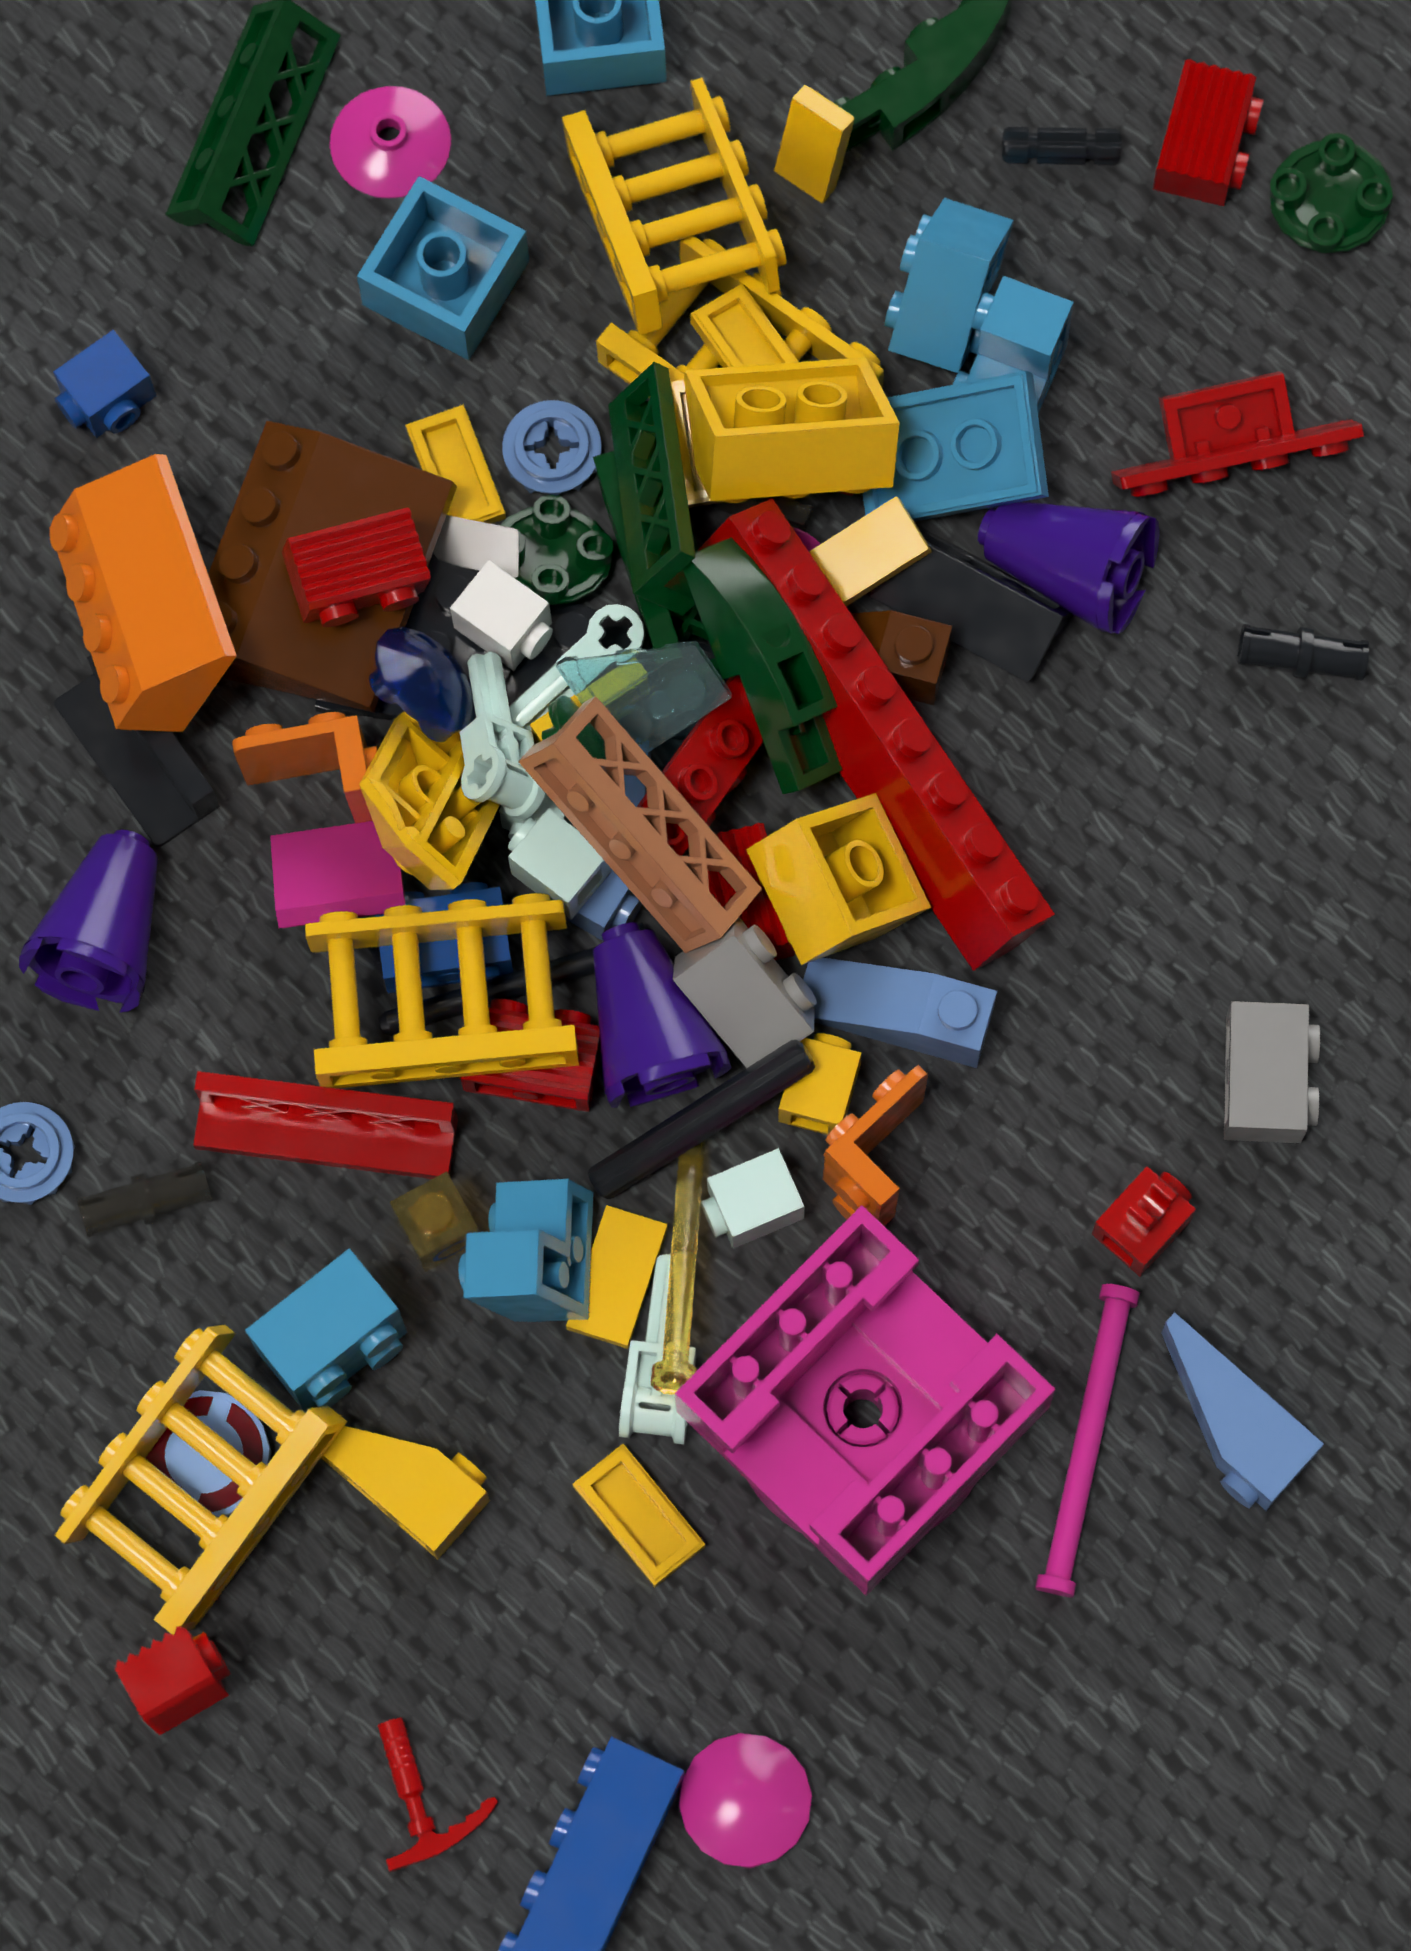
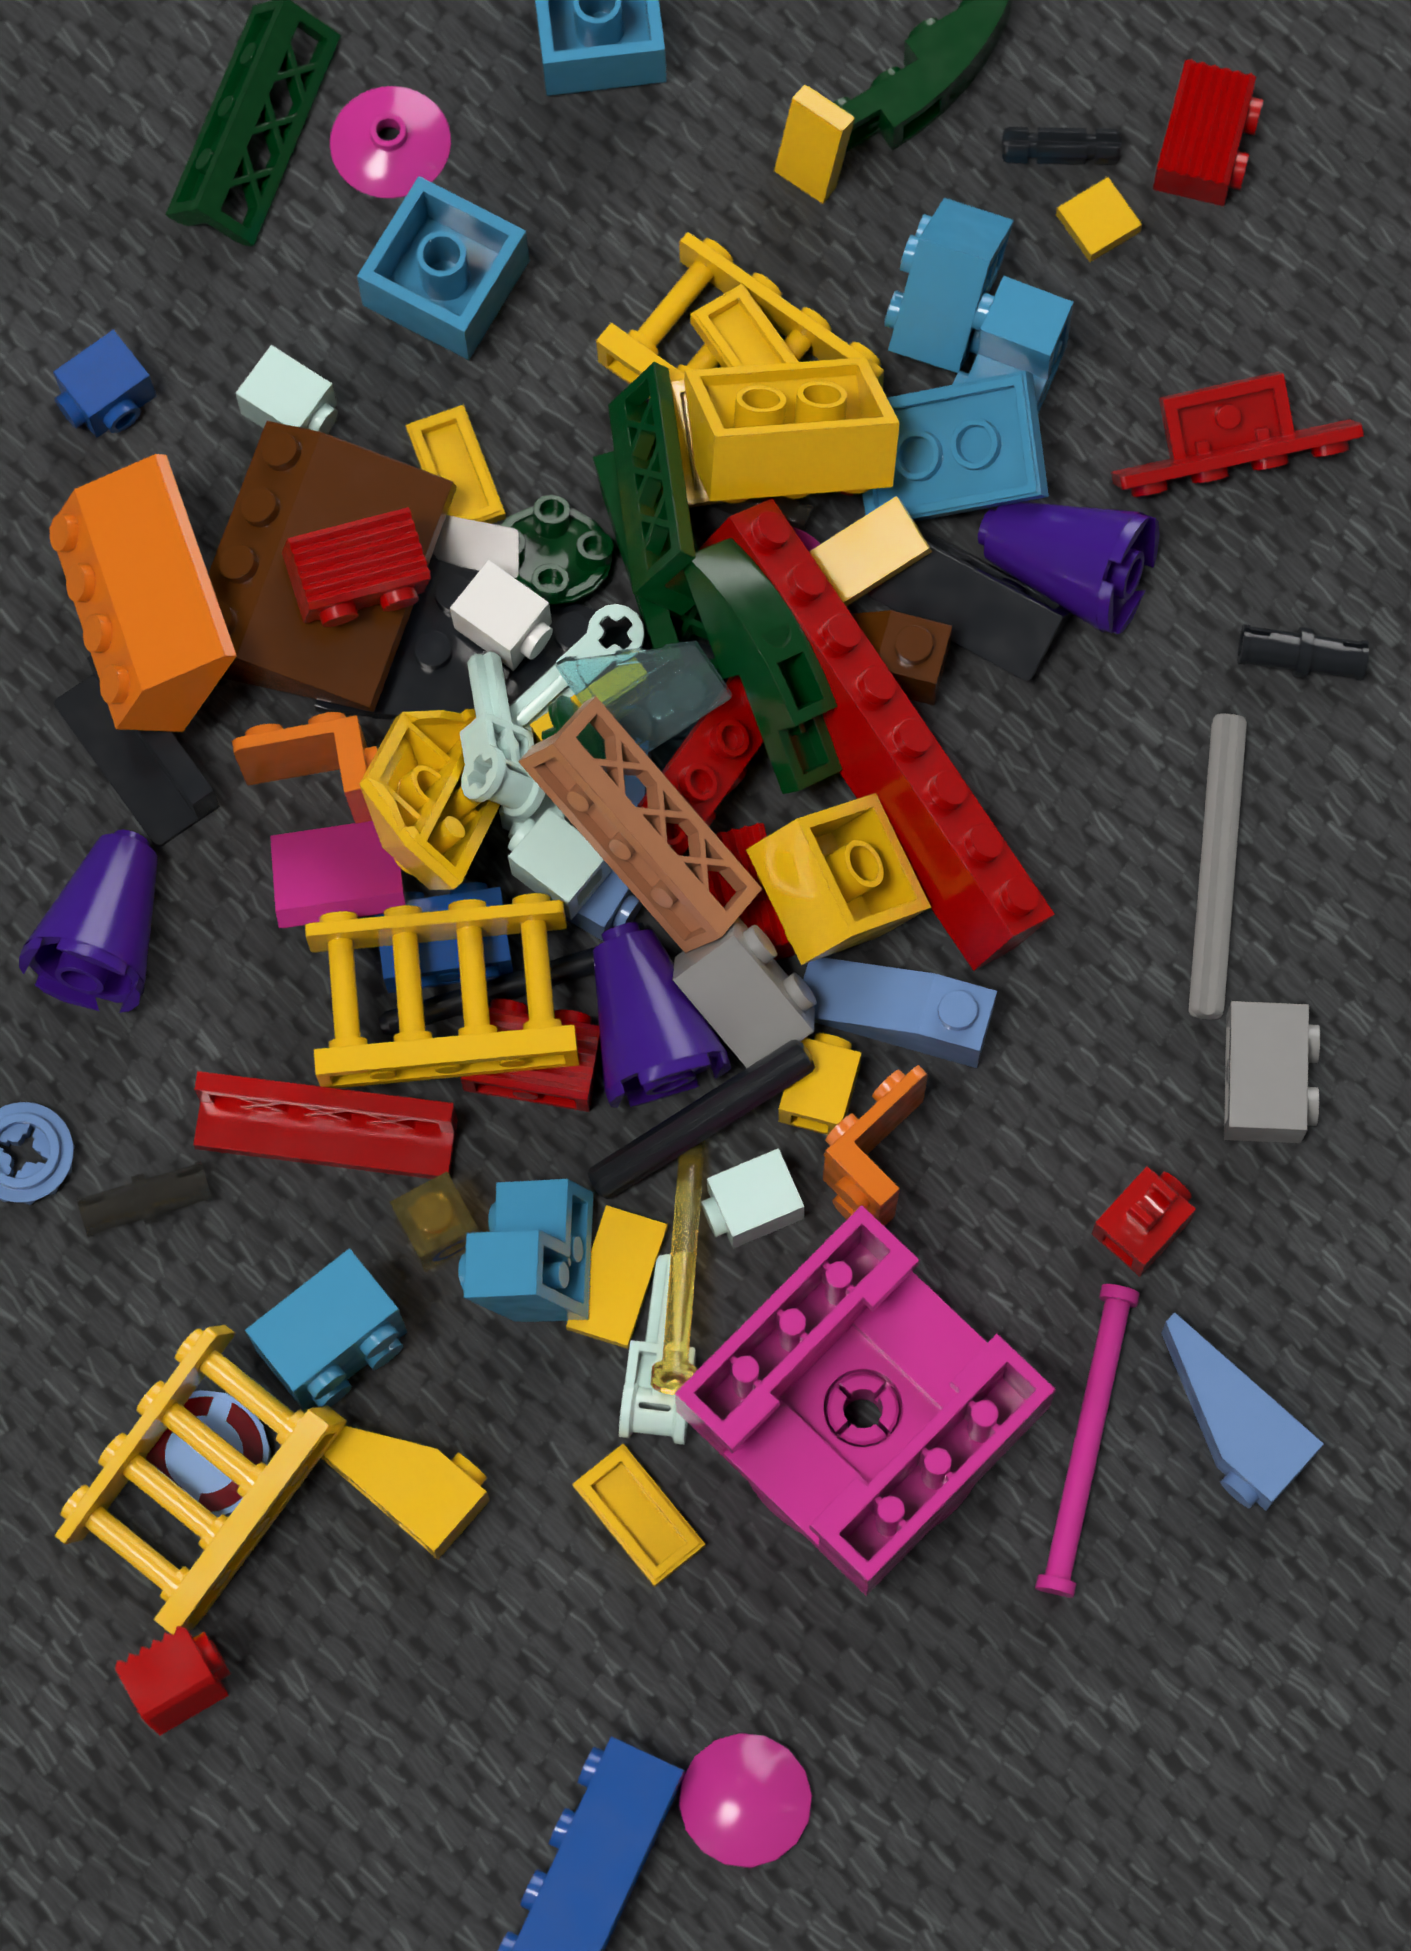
clear blue dish [369,627,476,742] -> none
red piece [377,1717,498,1873] -> none
medium blue gear [502,400,602,496] -> none
yellow fence [562,78,787,336] -> none
dark green dish [1270,133,1393,253] -> none
none -> light aqua brick [235,345,338,434]
none -> yellow tile [1056,177,1142,262]
none -> light grey axle [1188,713,1247,1020]

